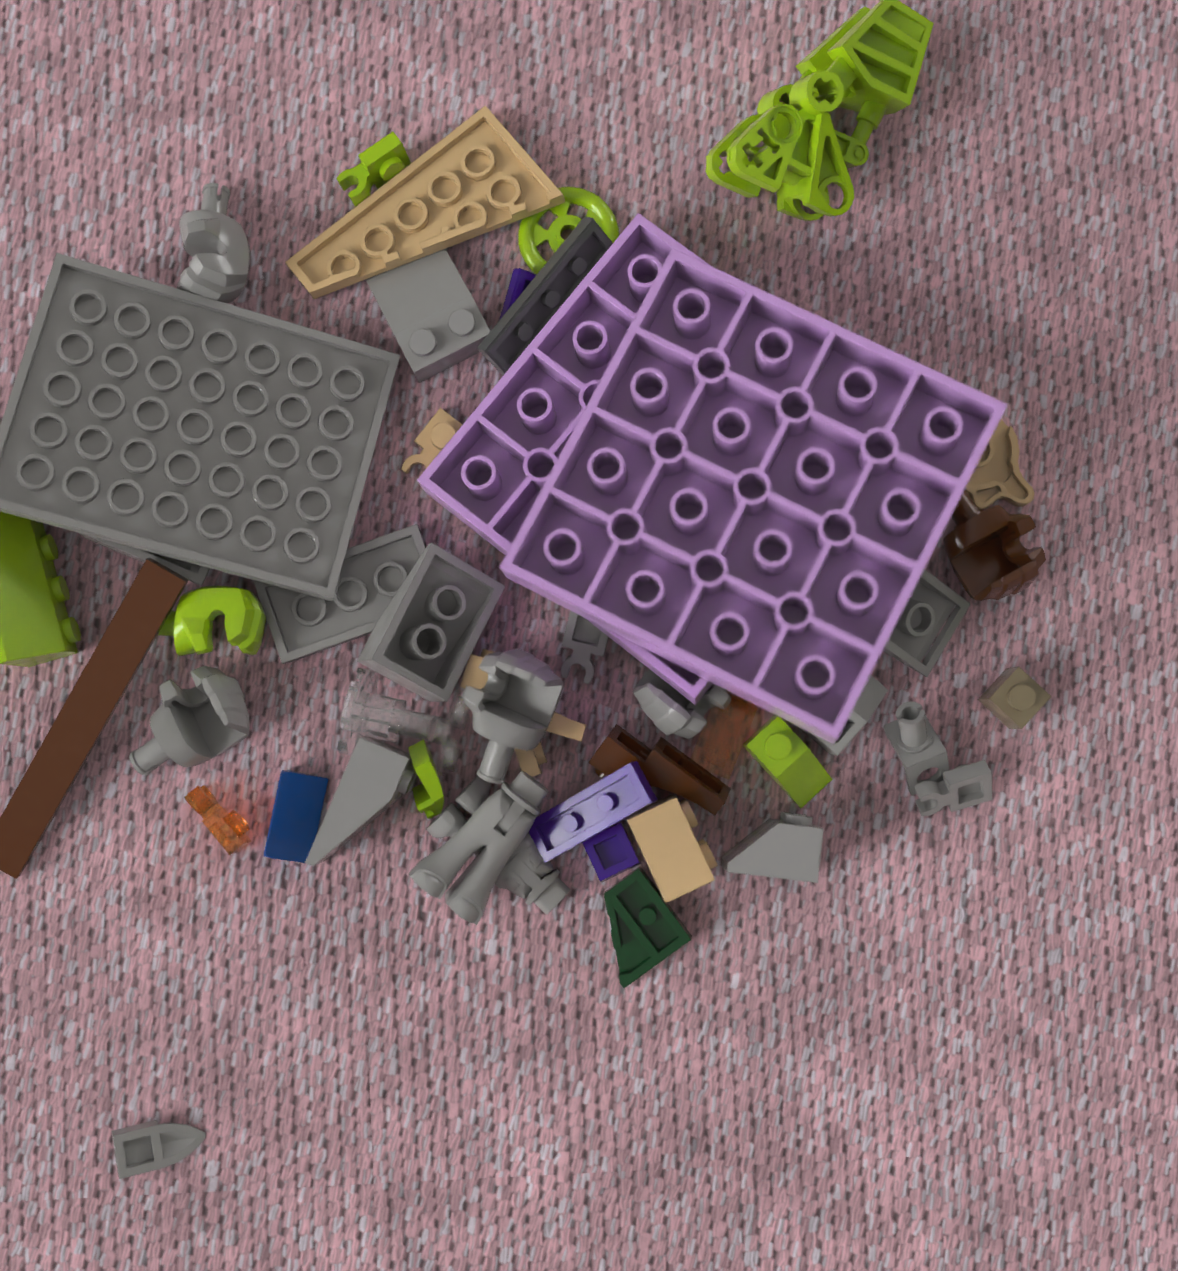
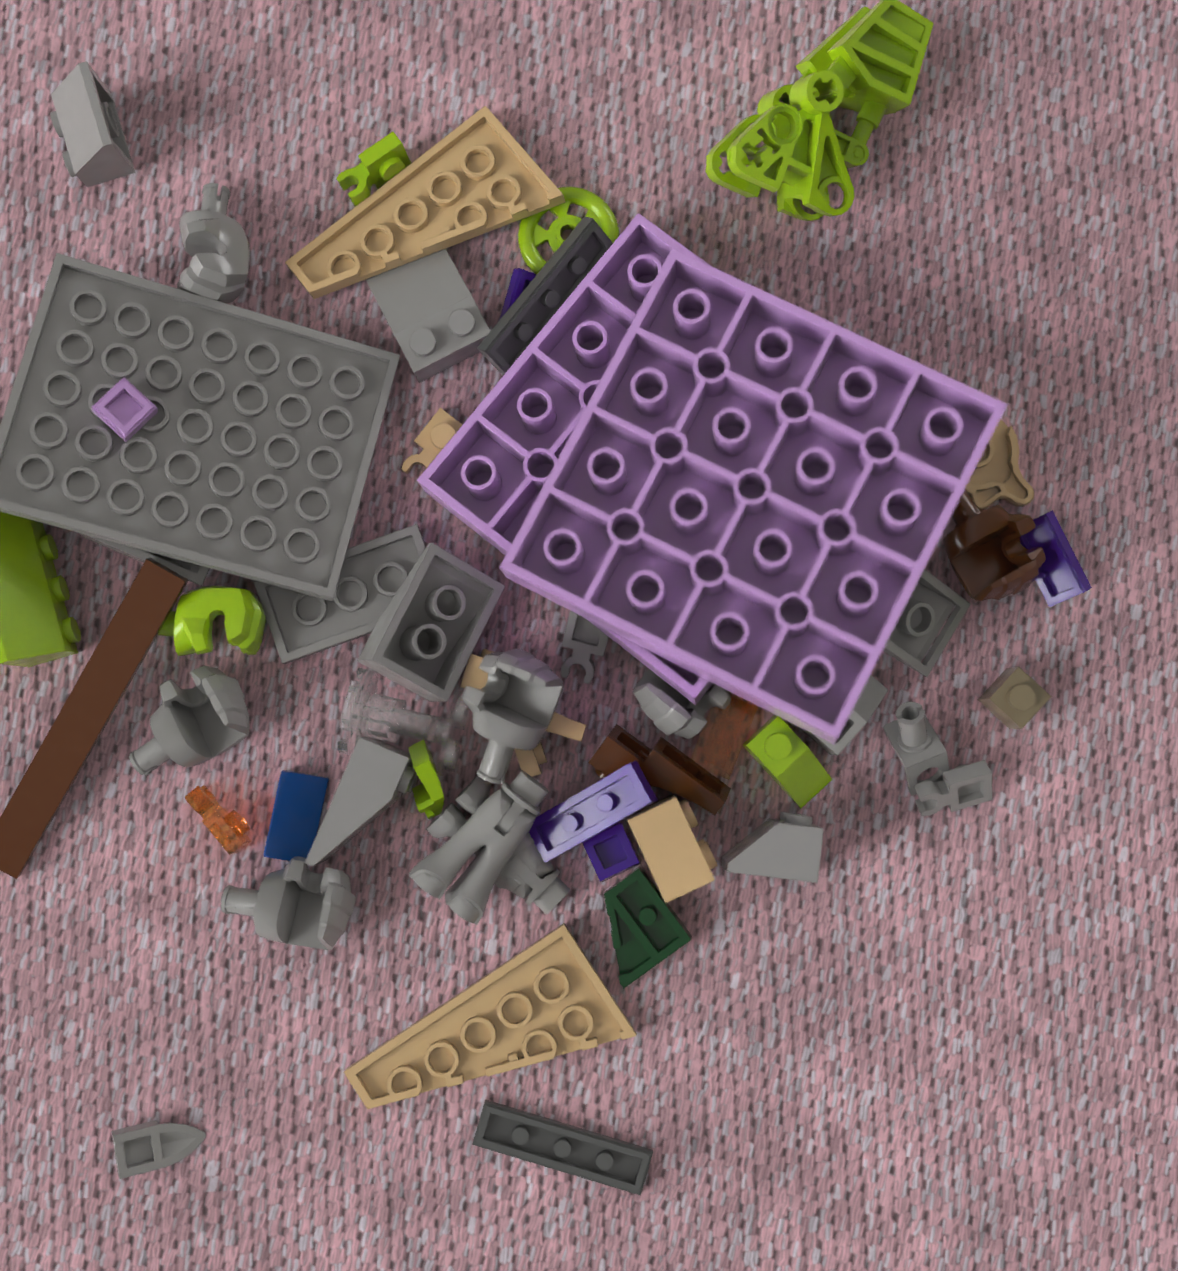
none -> light grey slope [50,61,136,187]
none -> lavender tile [91,377,158,442]
none -> light grey piece [221,857,356,950]
none -> tan wing [344,923,637,1109]
none -> dark grey tile [472,1099,653,1195]
none -> dark purple plate [1020,510,1092,608]

